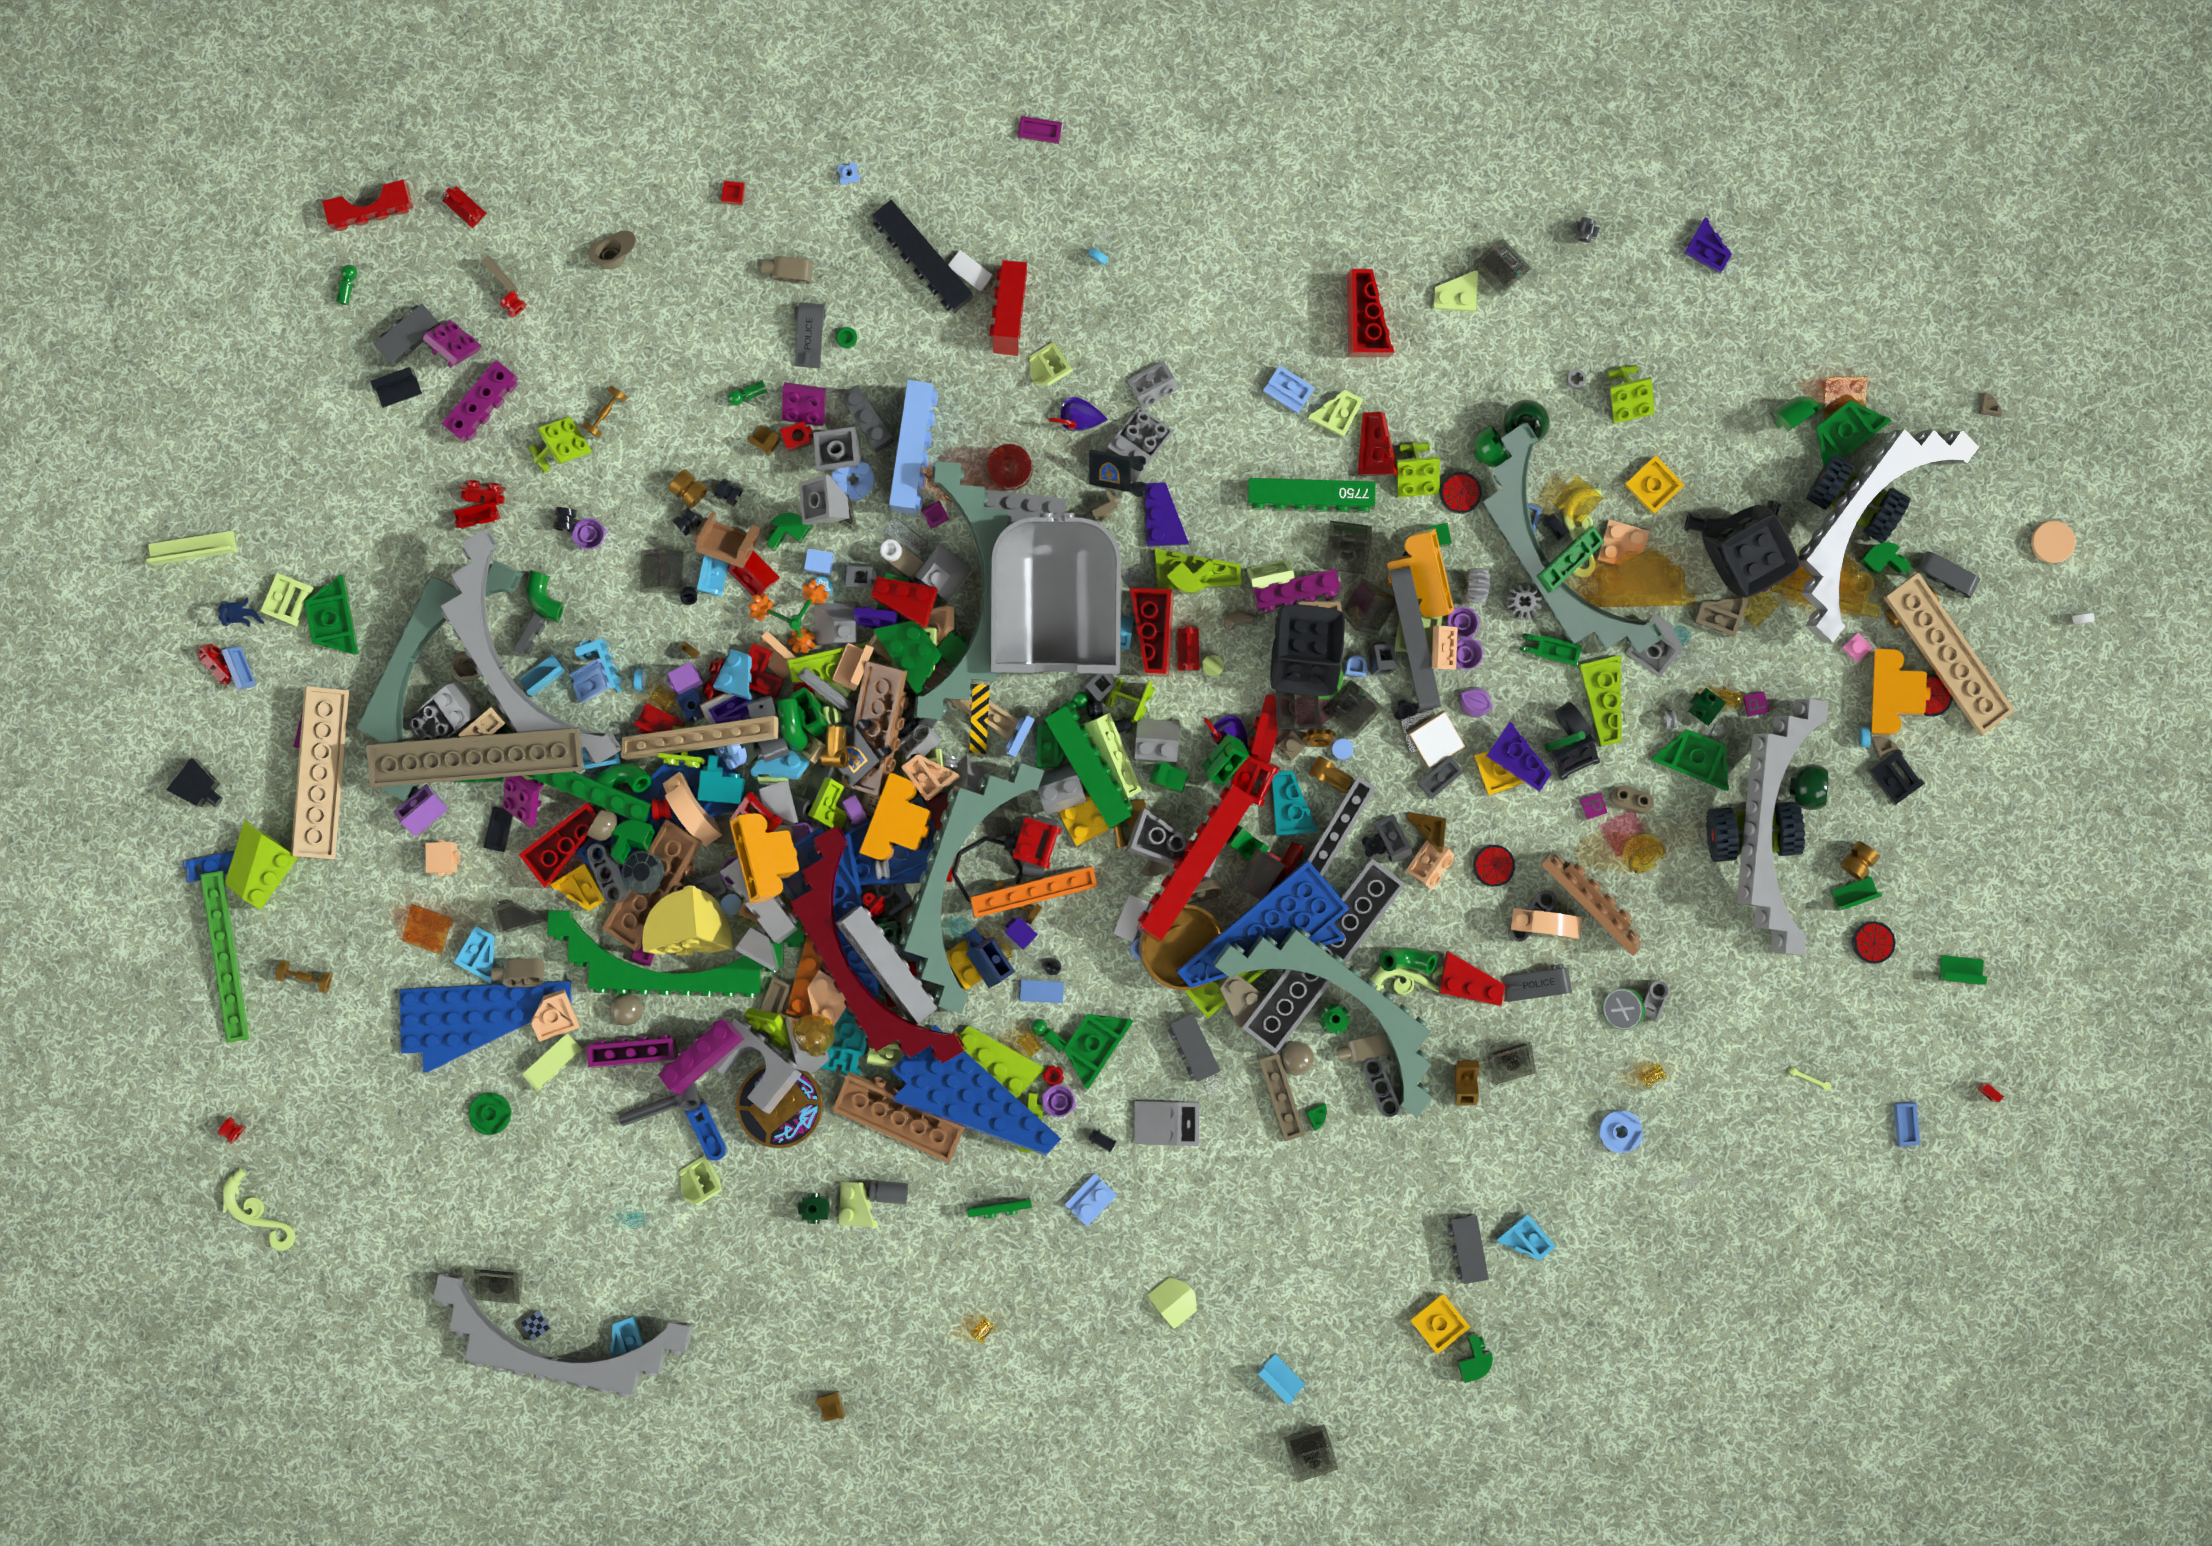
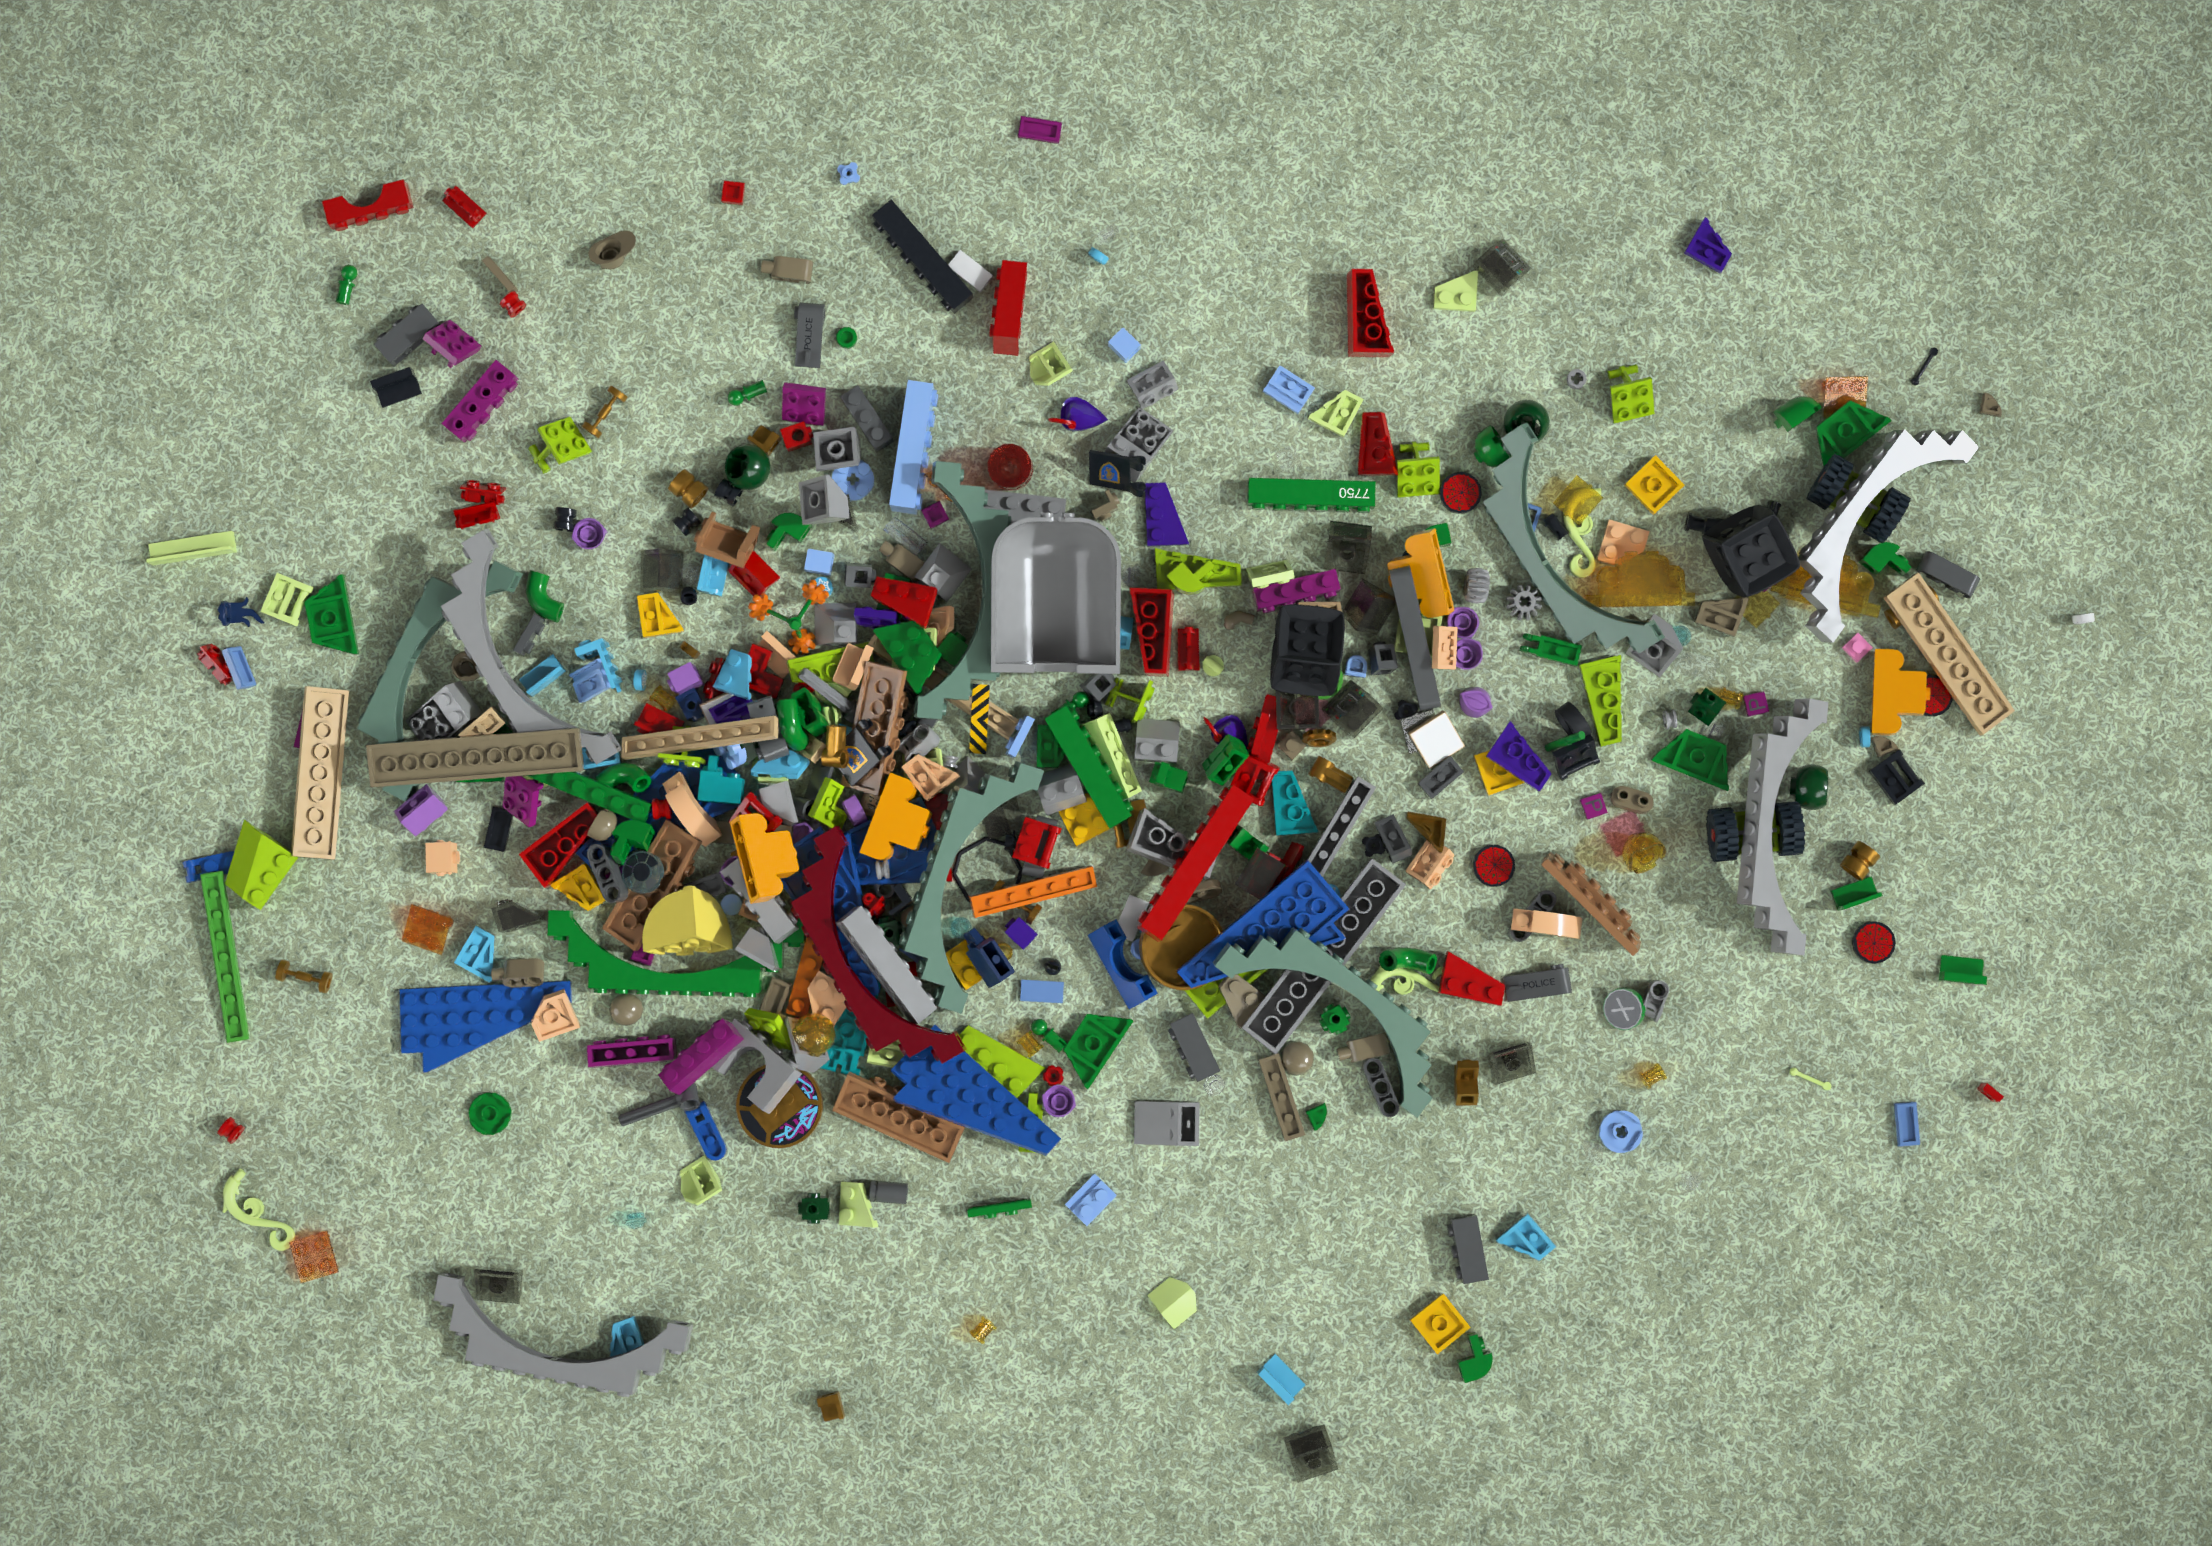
black torso [166,757,223,808] -> none
tile [521,1310,551,1341] -> none
yellowish green beam [522,1033,583,1091] -> none
white tile [880,539,902,562] -> none
black pin [1088,1129,1117,1153] -> none
light blue tile [1332,739,1353,760] -> none
green plate [1536,525,1604,593] -> none
dark grey gear [1572,217,1600,243] -> none
light nougat tile [2031,521,2075,563] -> none
none -> clear orange hinge [289,1231,339,1283]
none -> yellow wing [637,592,684,638]
none -> dark green wheel [725,444,771,490]
none -> blue arch [1087,919,1158,1010]
none -> light blue panel [1108,328,1141,363]
none -> black hinge [1911,348,1938,386]

